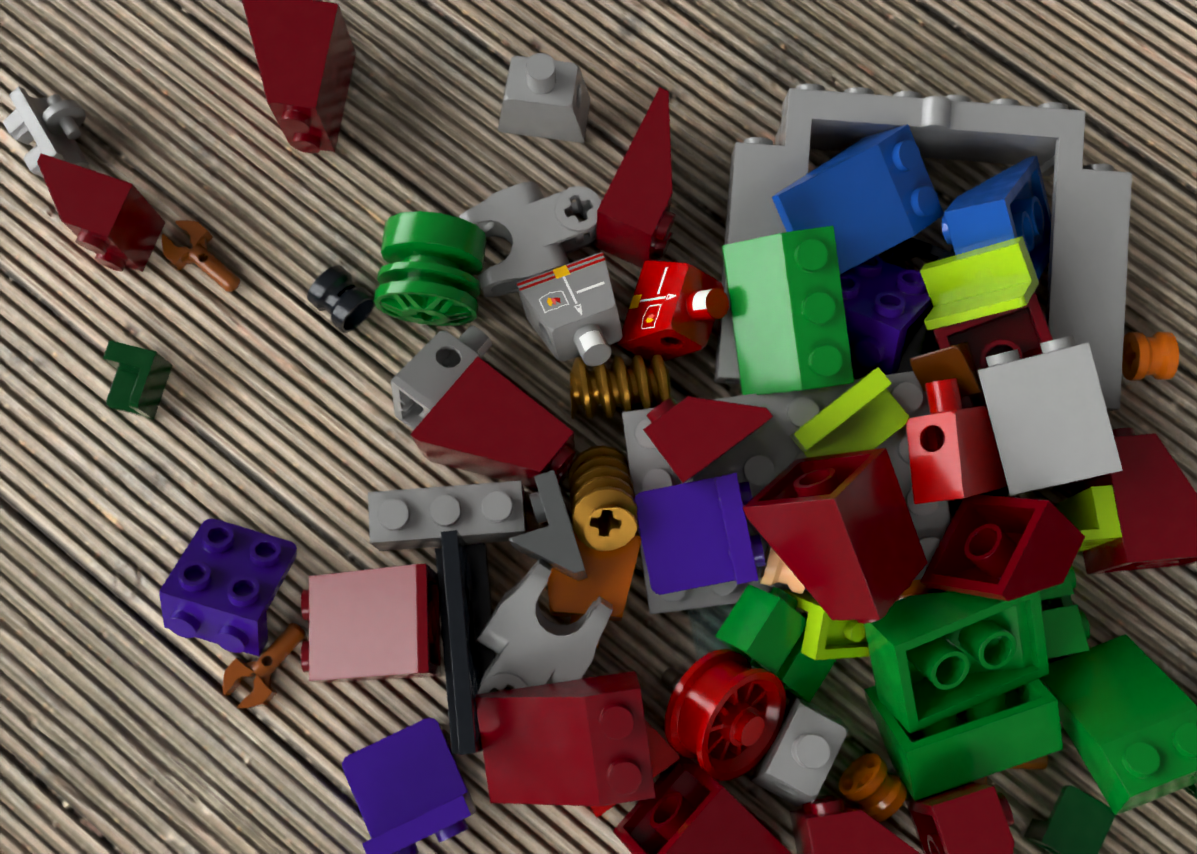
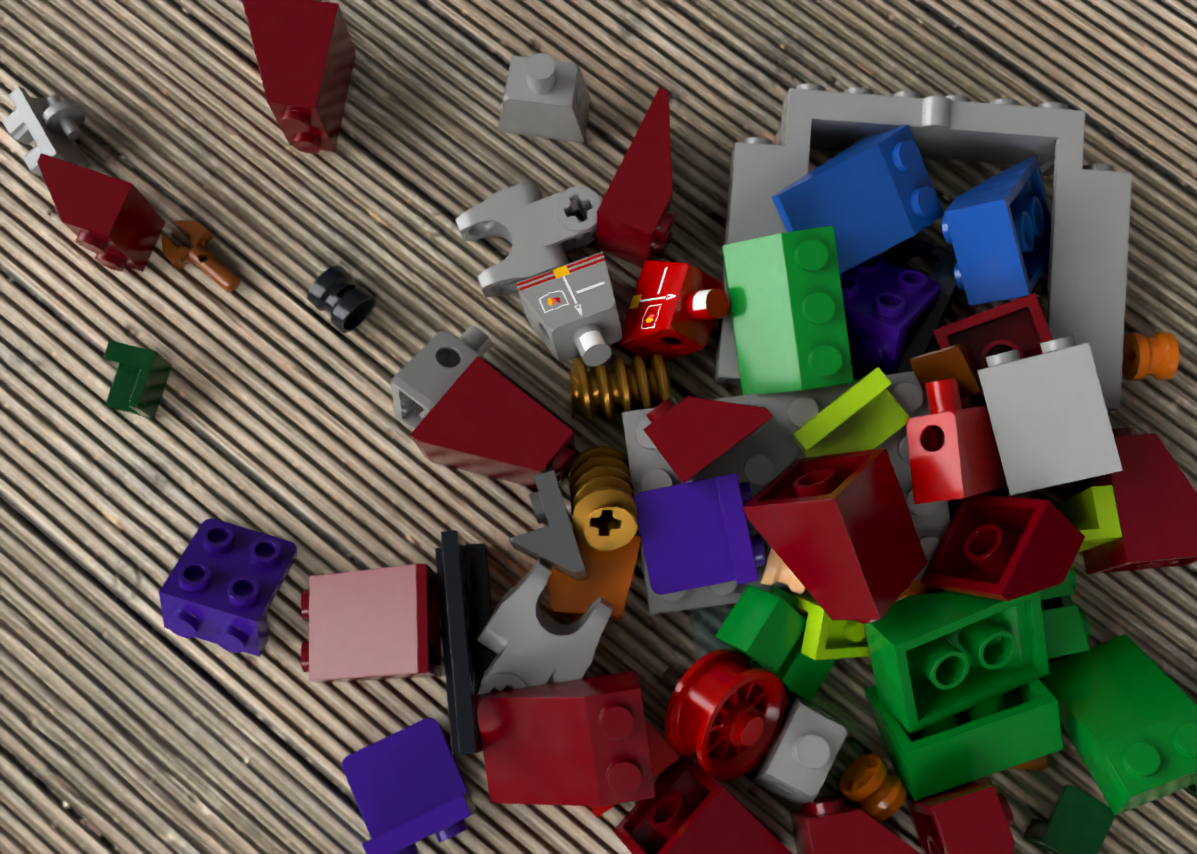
dark orange bar [222,623,306,709] -> none
light grey brick [368,480,527,551] -> none
green wheel [374,211,486,326] -> none
lime panel [920,236,1039,330] -> none

